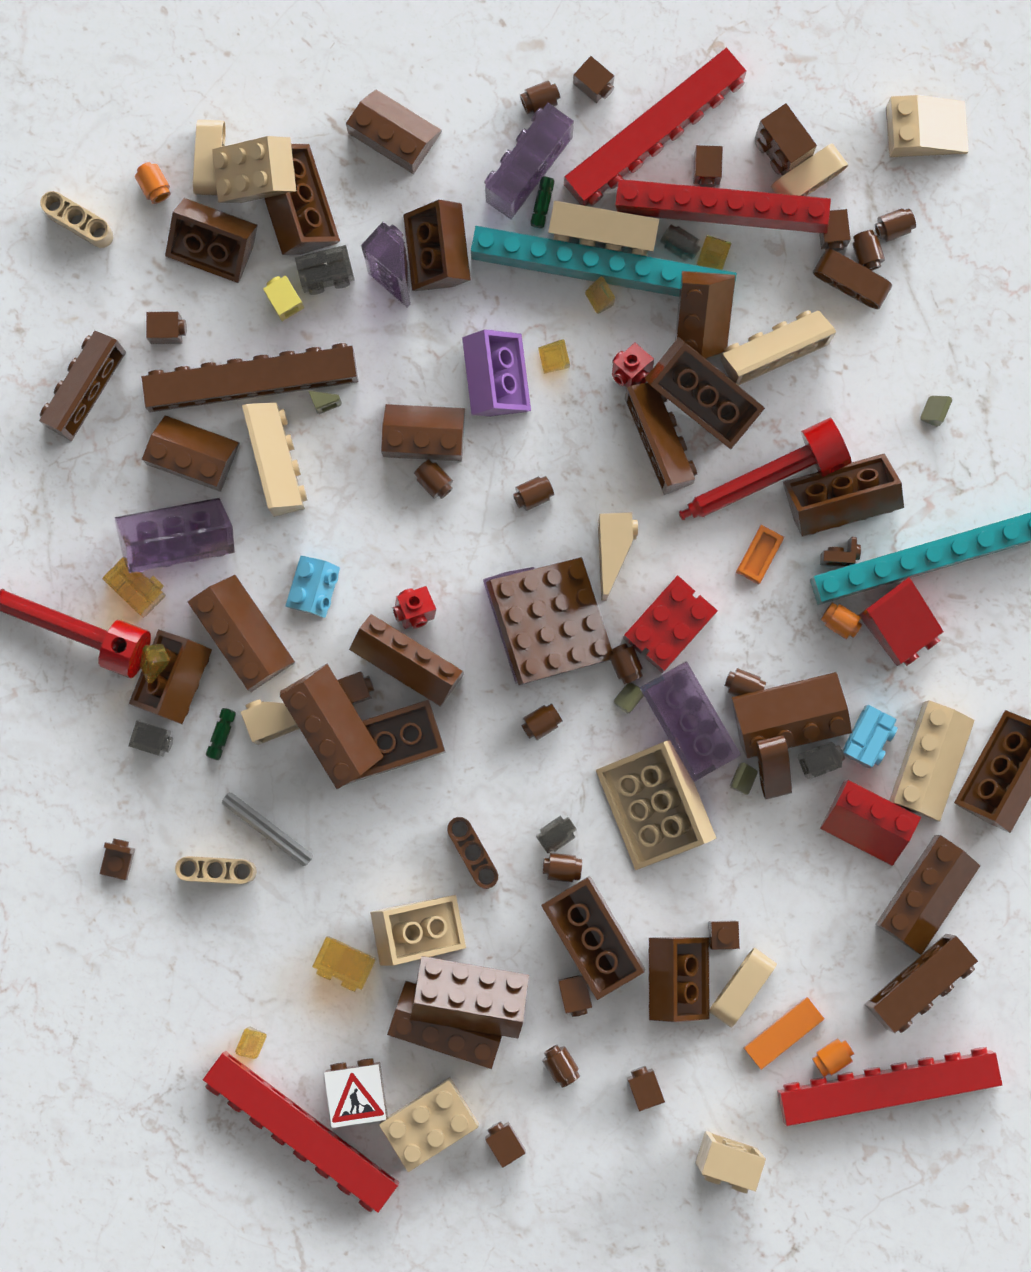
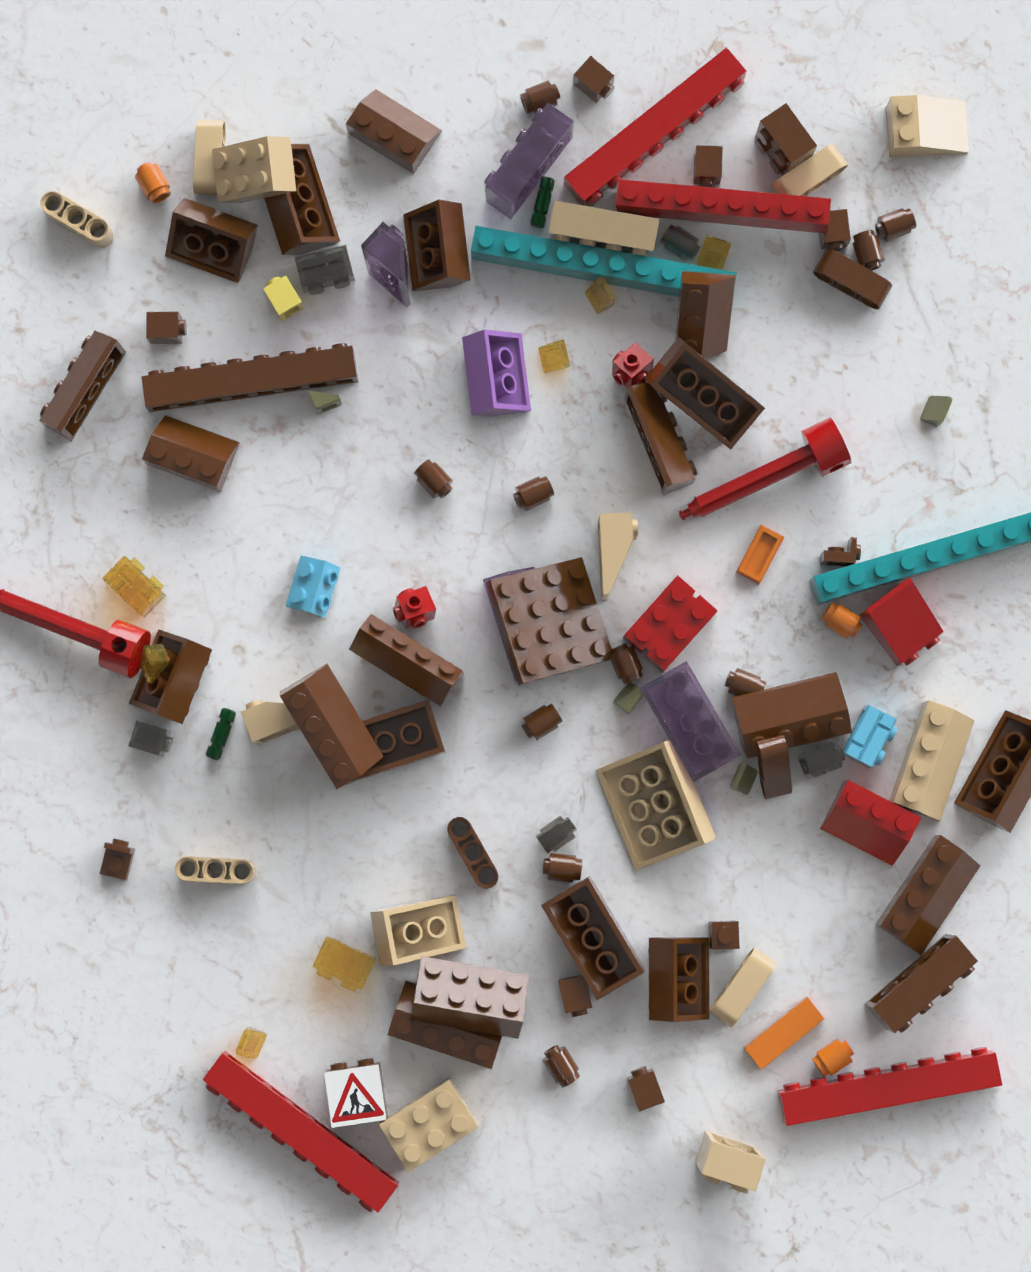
clear purple slope [115,498,235,573] -> none
reddish brown slope [187,575,295,692] -> none
light grey axle [222,792,313,866] -> none
tan slope [242,403,308,517] -> none
reddish brown brick [338,671,374,705] -> none
reddish brown slope [381,404,465,461] -> none
reddish brown brick [485,1121,526,1168] -> none
tan slope [720,310,836,386] -> none
reddish brown slope [783,453,904,537] -> none

